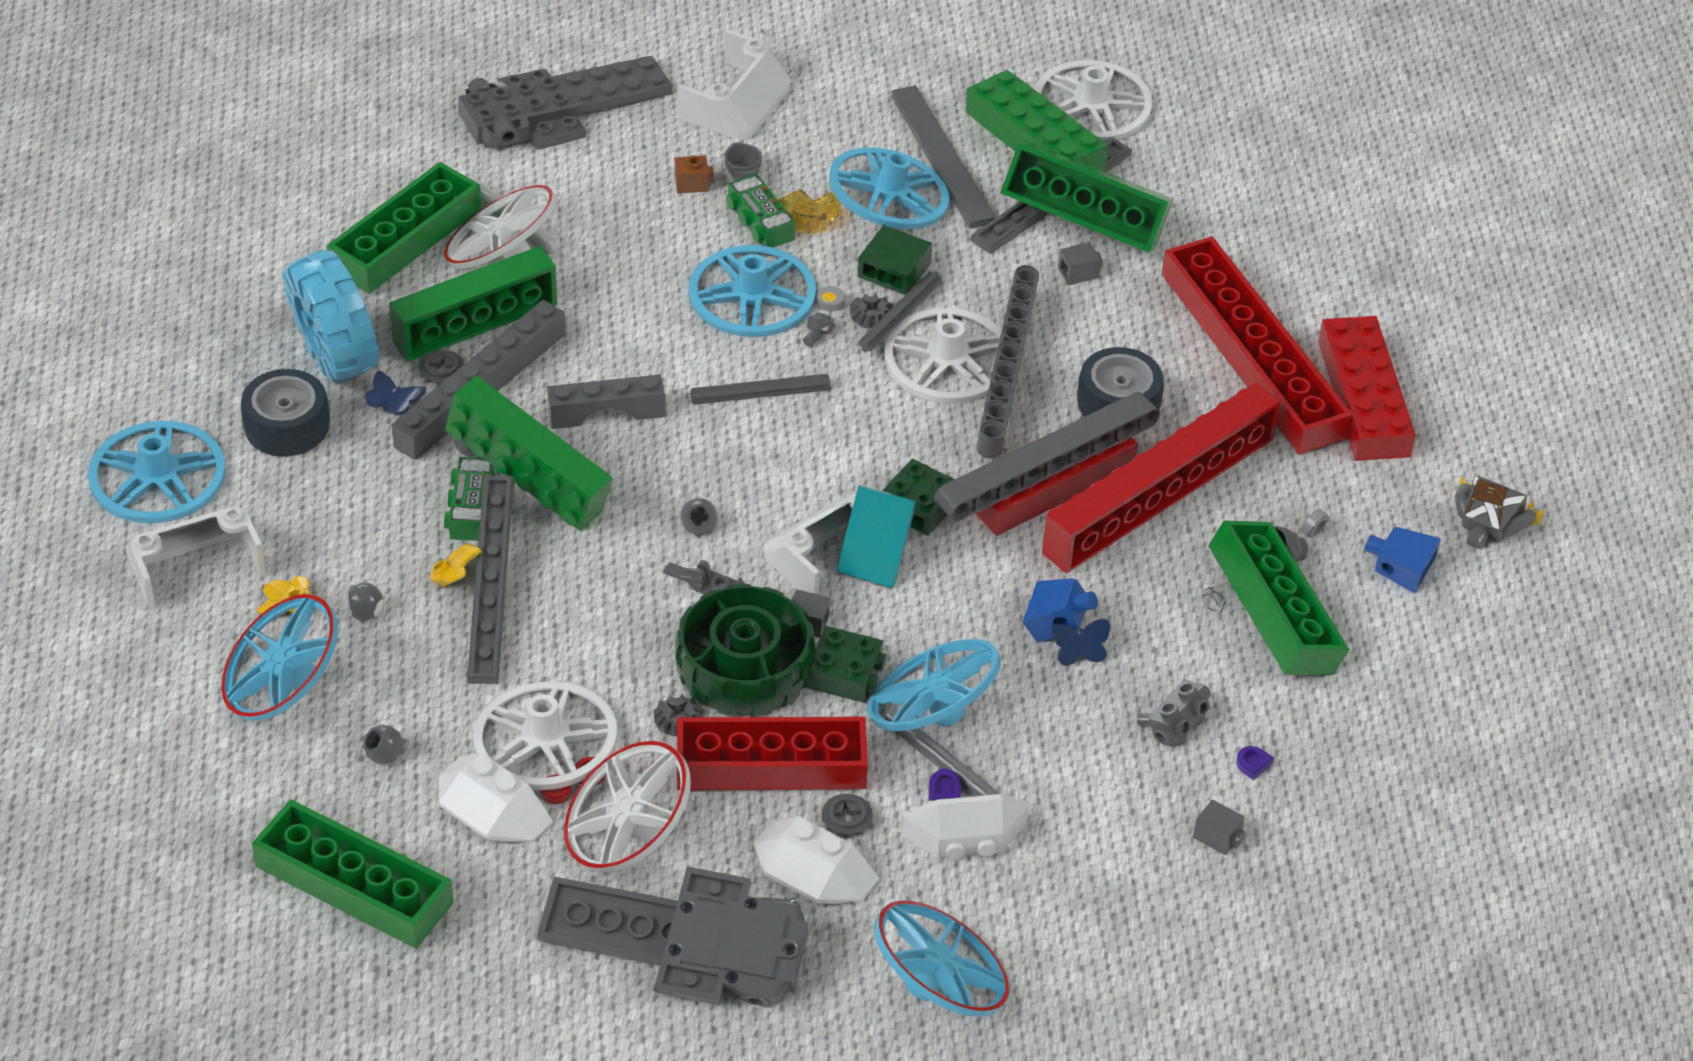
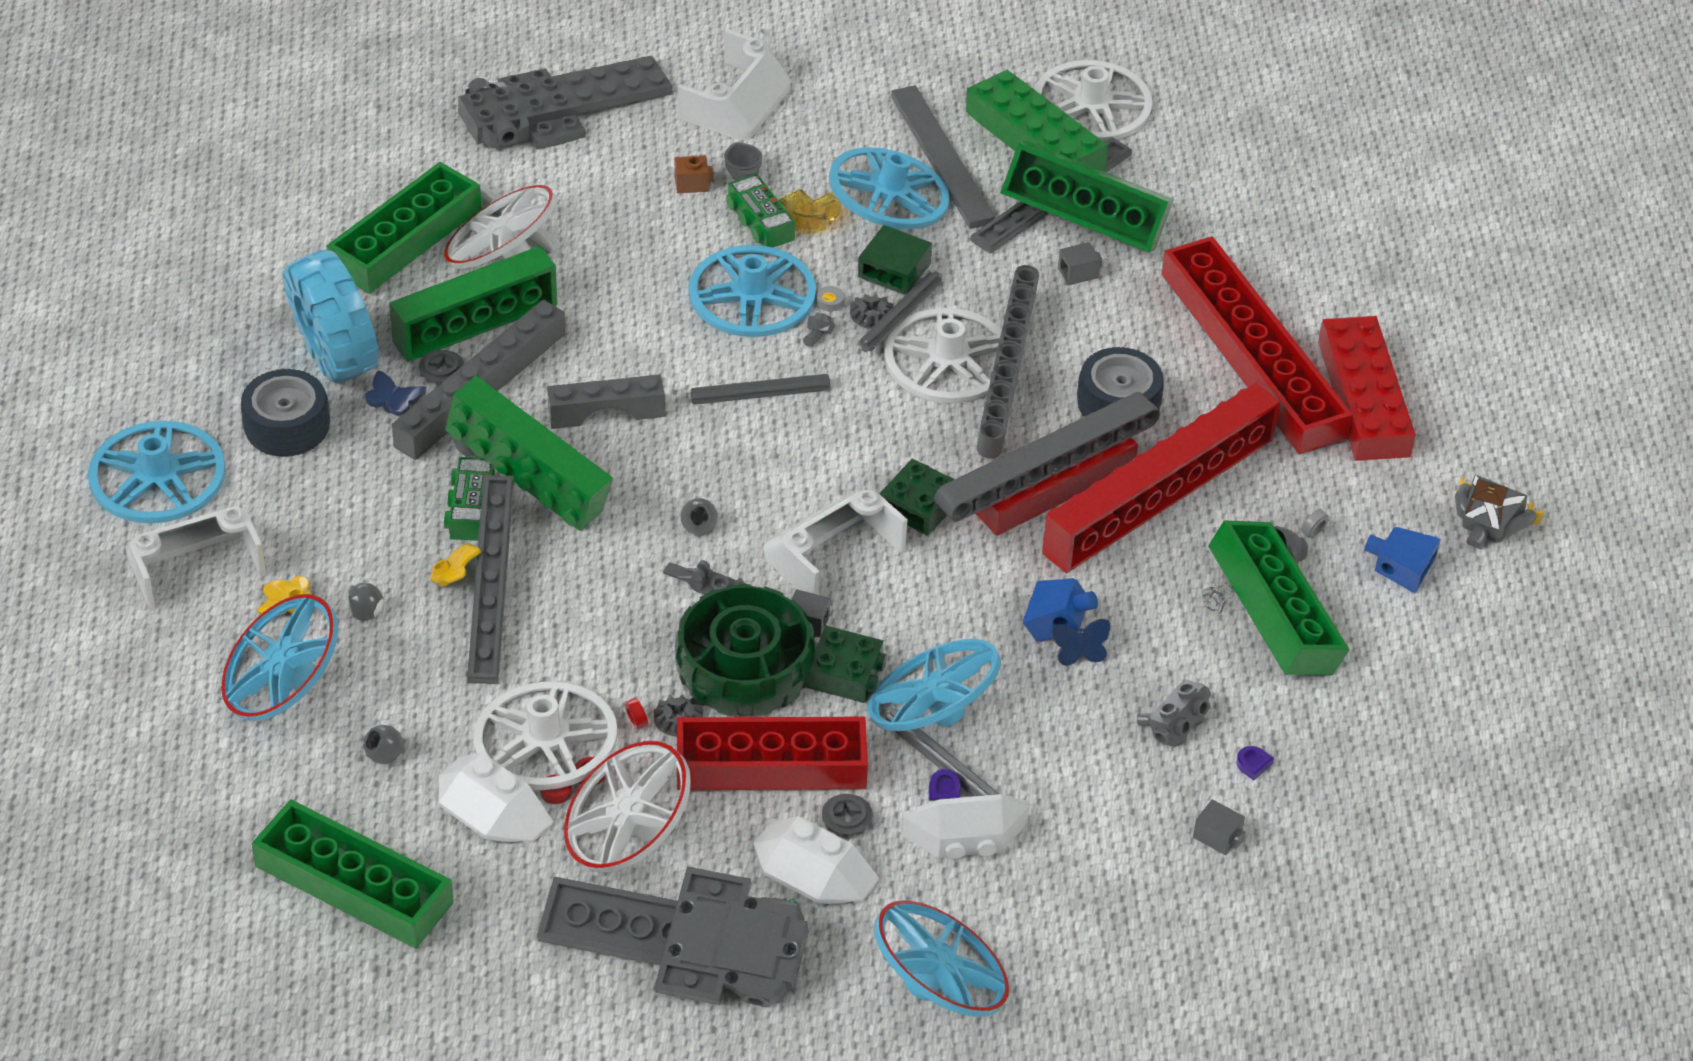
teal tile [836,485,917,588] -> none
none -> red tile [624,697,649,730]

